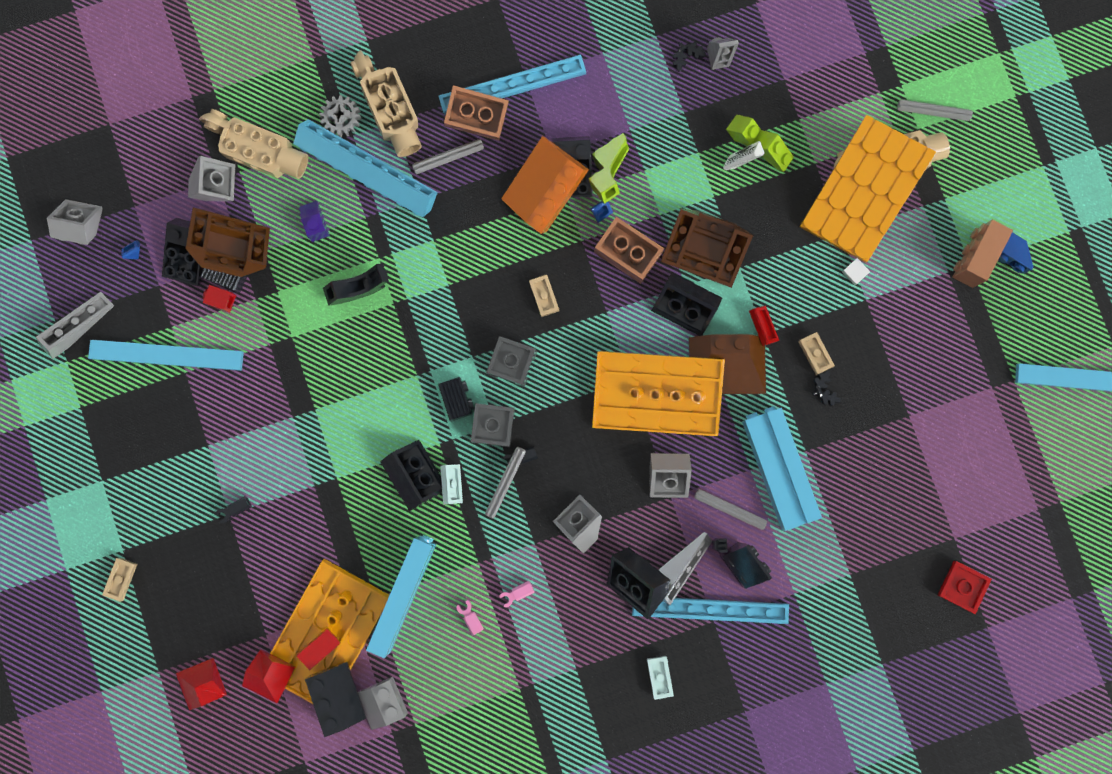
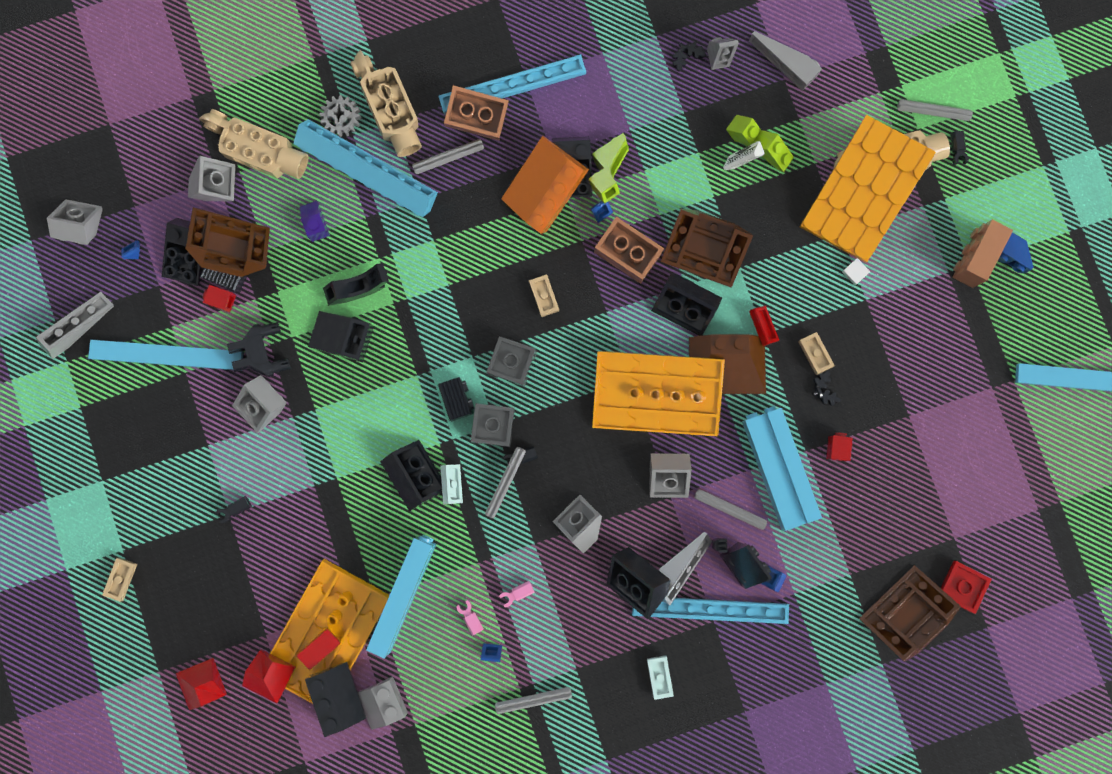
none -> black connector [227,322,291,377]
none -> light grey slope [232,375,287,433]
none -> black slope [308,311,374,363]
none -> blue slope [481,643,502,662]
none -> light grey axle [495,687,572,714]
none -> light grey slope [749,31,822,91]
none -> blue slope [760,566,787,592]
none -> red brick [826,432,853,461]
none -> reddish brown slope [859,565,961,662]
none -> black bar [950,131,969,165]

